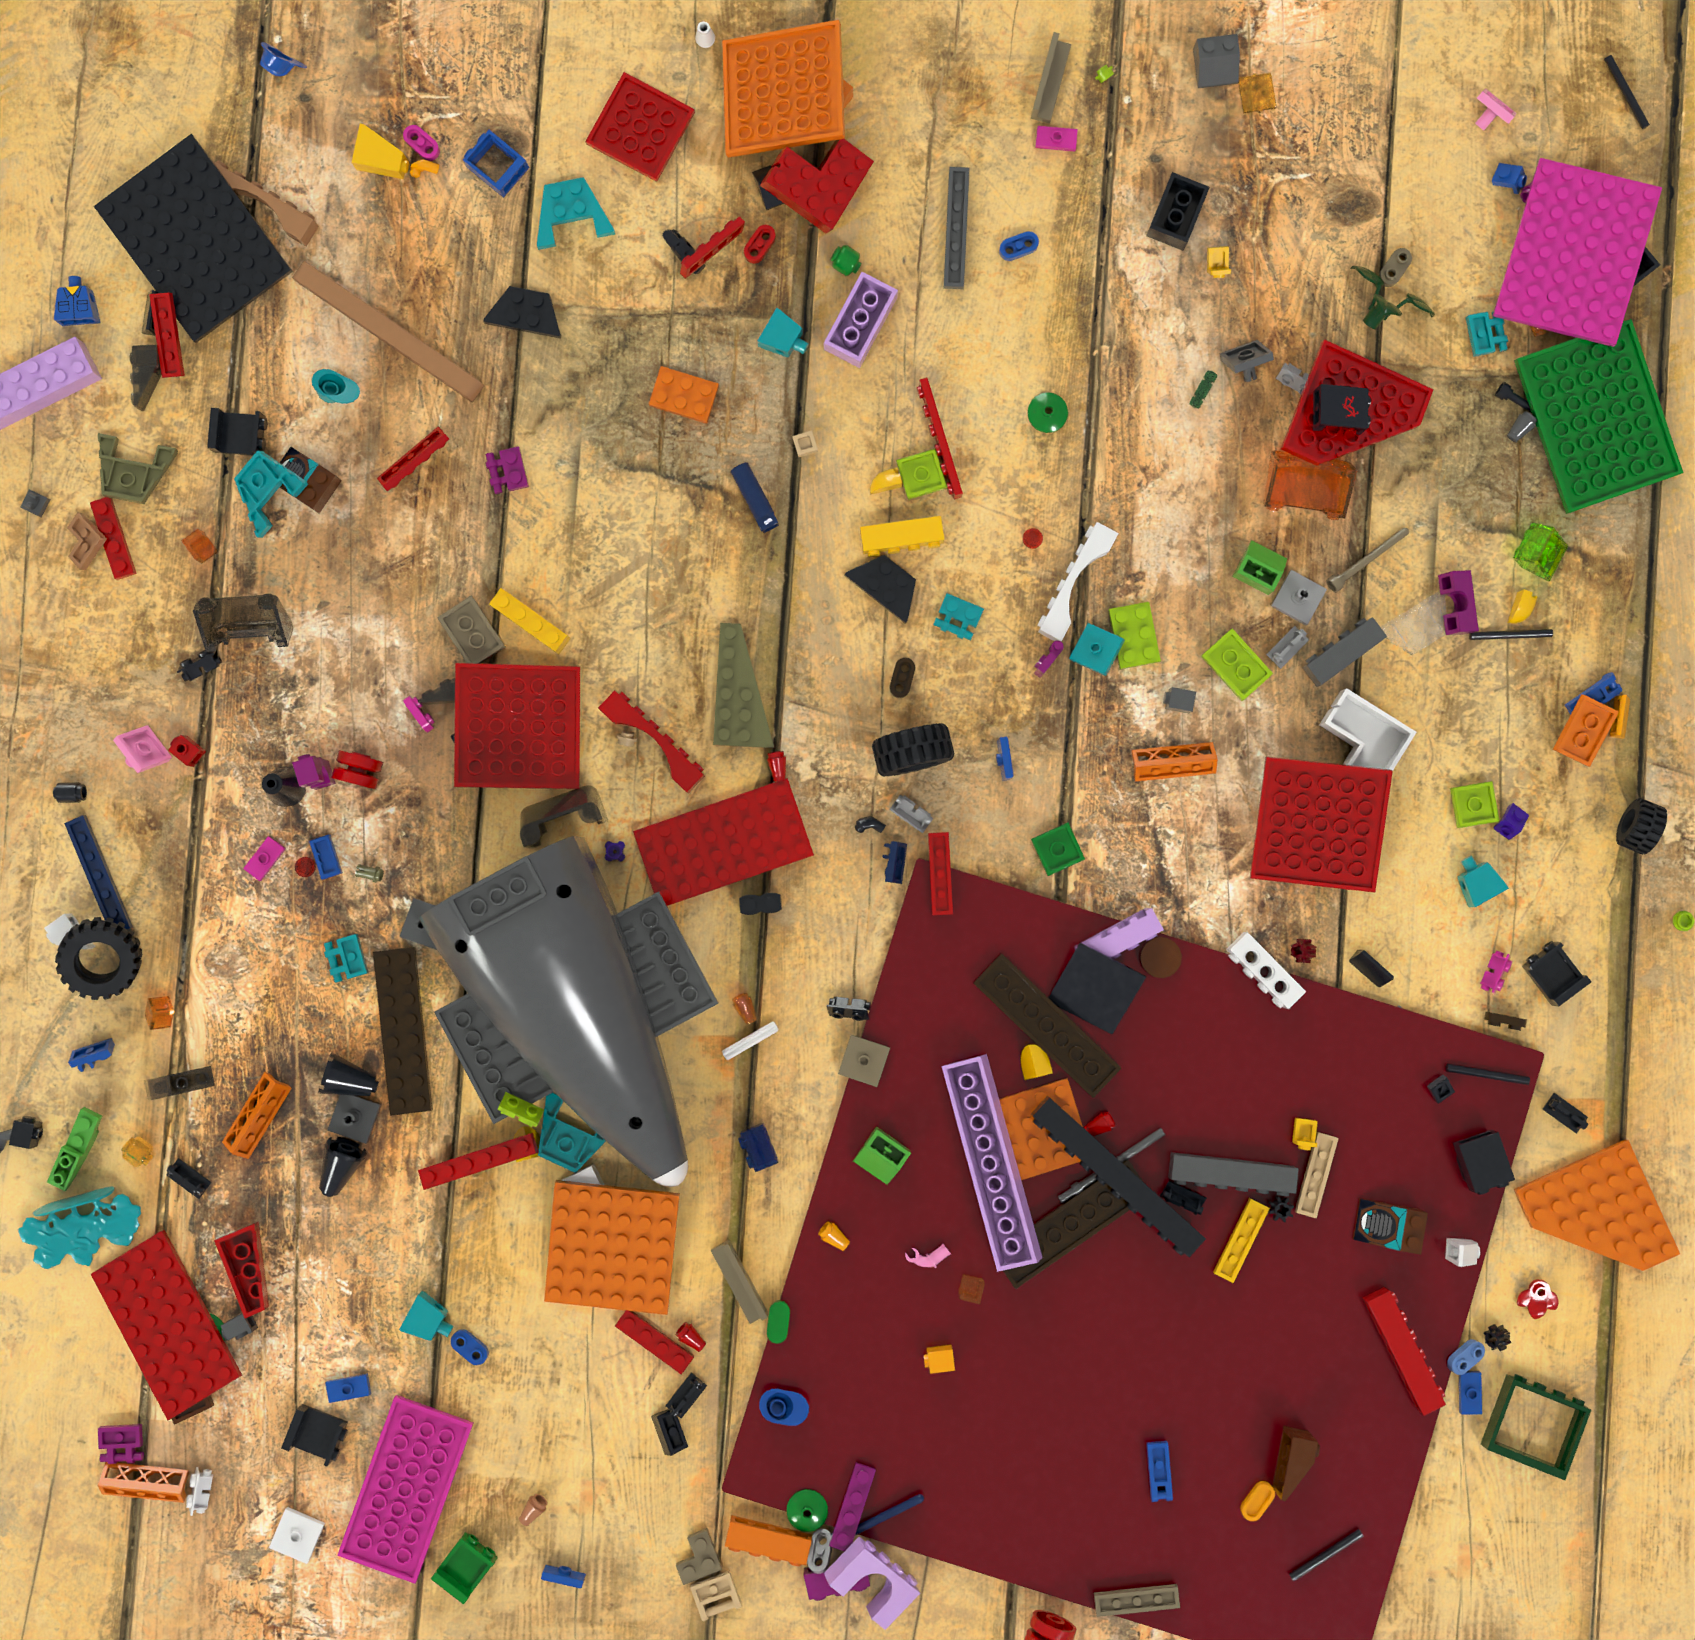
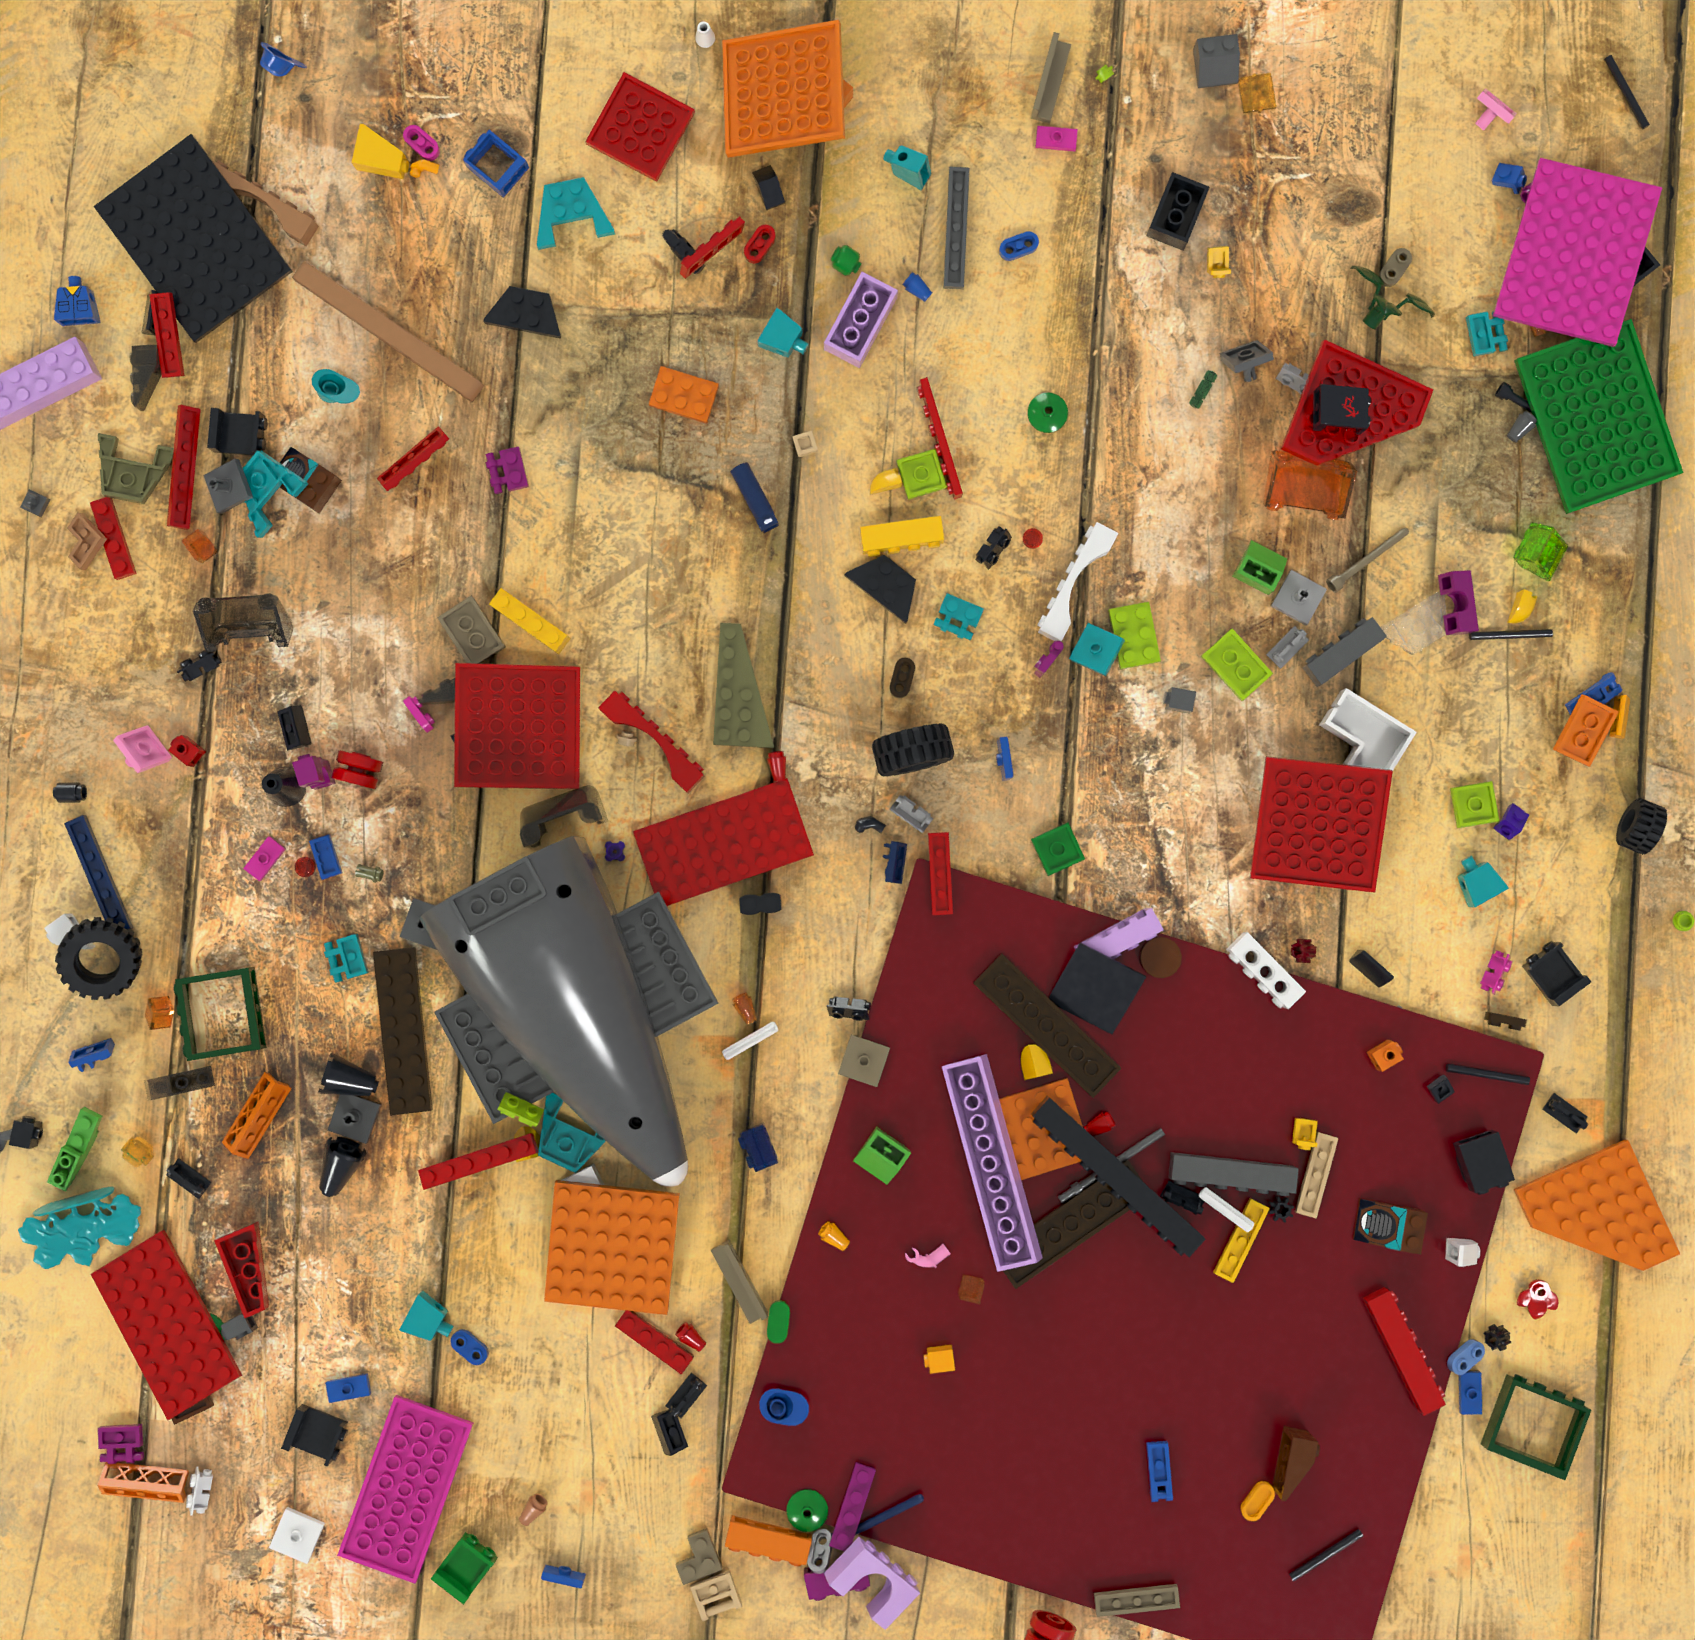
red piece [760,139,874,234] -> none
orange fence [1131,742,1218,782] -> none
none -> red plate [167,404,201,530]
none -> dark green window [174,967,267,1061]
none -> dark grey tile [203,459,253,513]
none -> black slope [277,705,312,751]
none -> teal torso [883,145,932,191]
none -> blue cone [902,272,933,302]
none -> black hinge [975,526,1012,570]
none -> white axle [1199,1187,1254,1232]
none -> orange brick [1367,1040,1404,1072]

